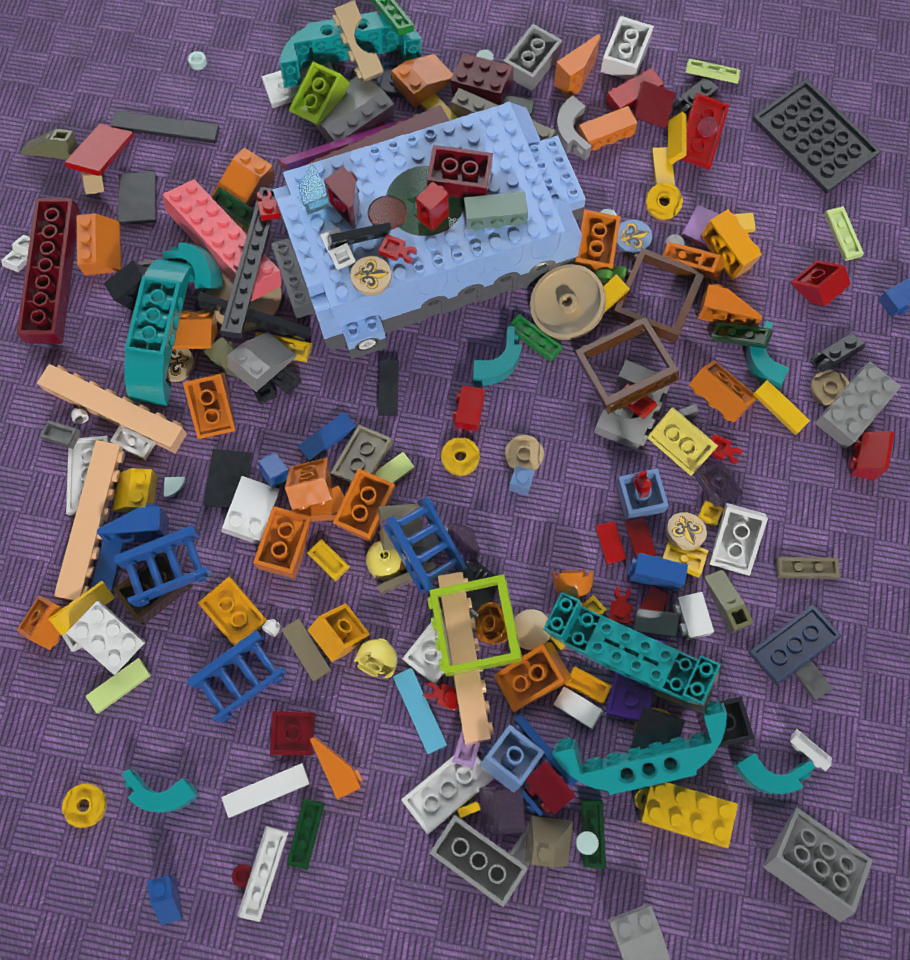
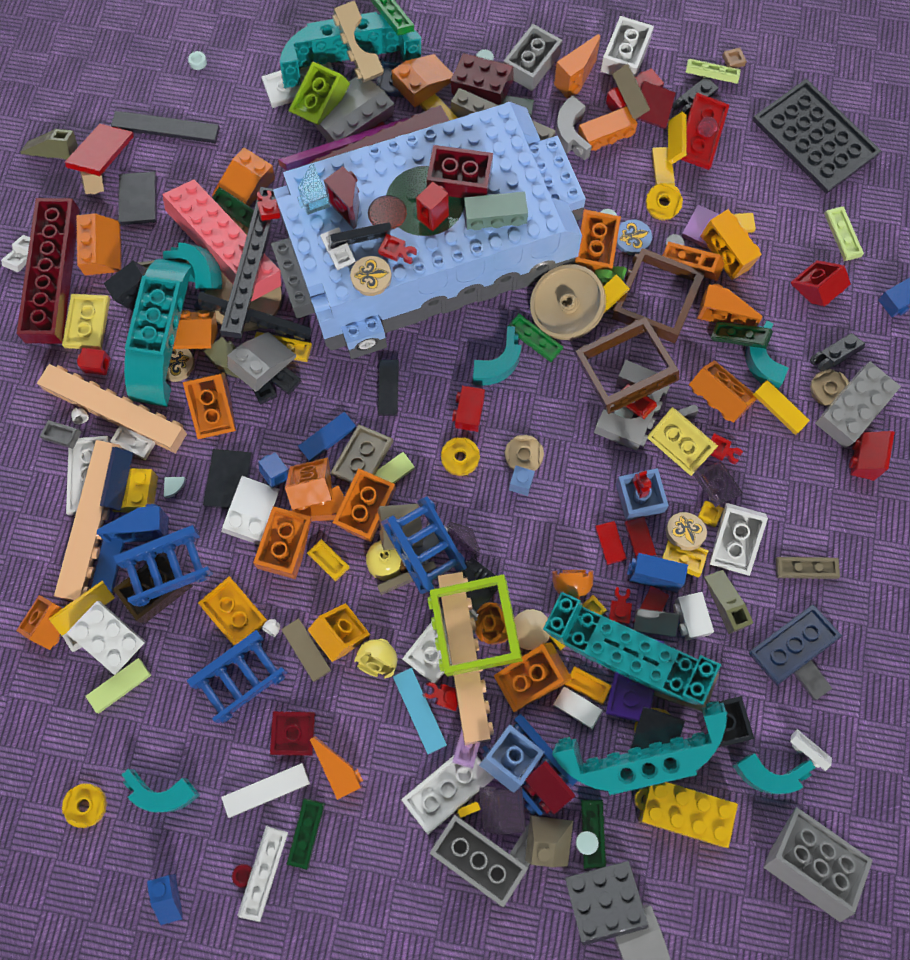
none -> light yellow tile [62,294,110,350]
none -> red brick [77,348,111,376]
none -> dark blue tile [100,447,133,510]
none -> plate [565,861,649,946]
none -> dark tan tile [612,64,650,120]
none -> medium nougat tile [722,48,747,69]

